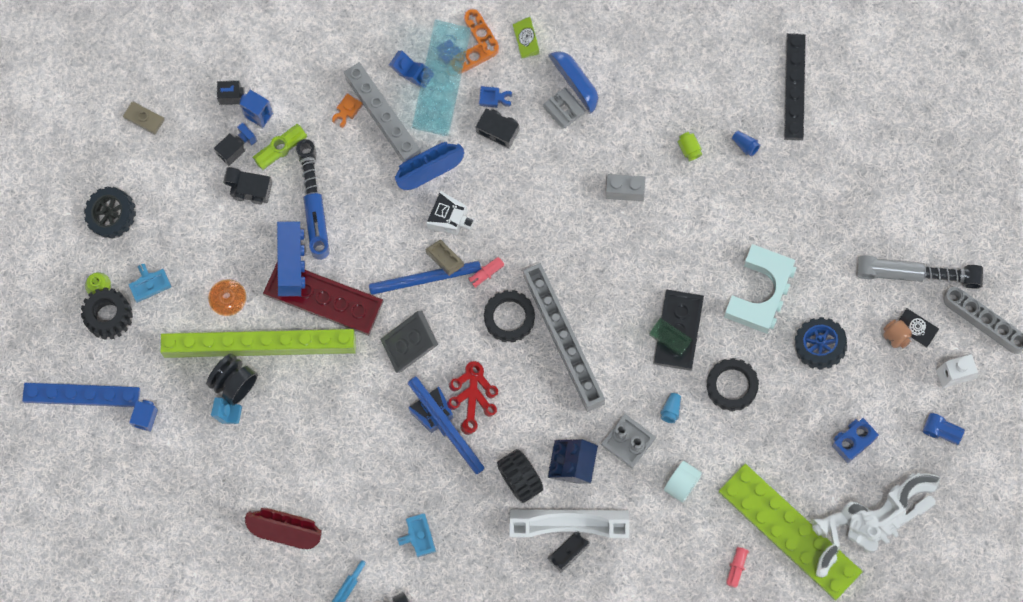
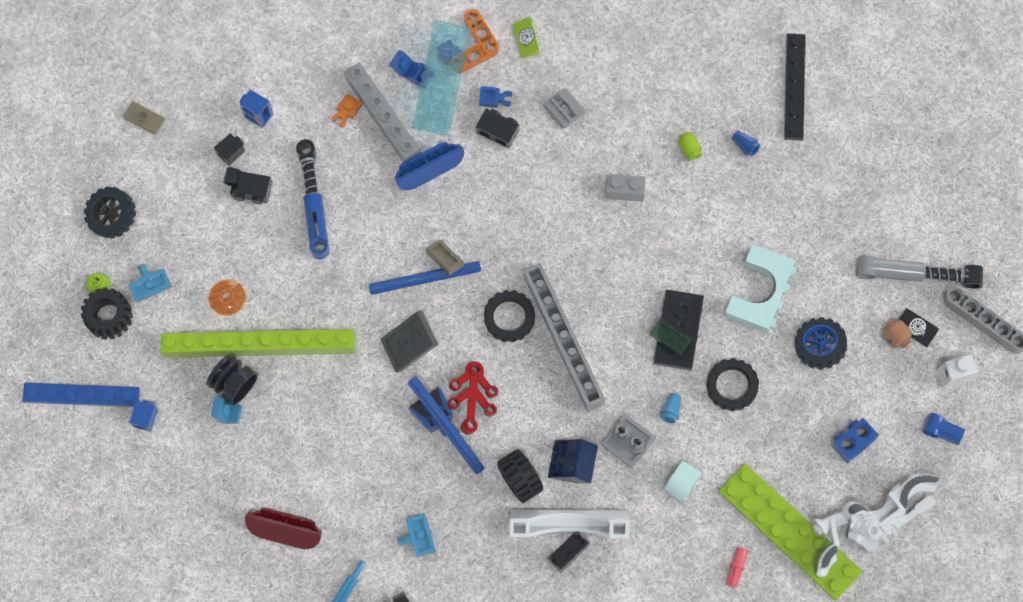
black brick [217,81,245,105] -> none
blue plate [237,122,257,146] -> none
lime piece [253,124,307,170] -> none
dark red plate [263,263,384,336] -> none
blue brick [277,222,305,296] -> none
torso [427,191,475,235] -> none
coral axle [468,257,504,288] -> none
blue brick [548,51,598,114] -> none

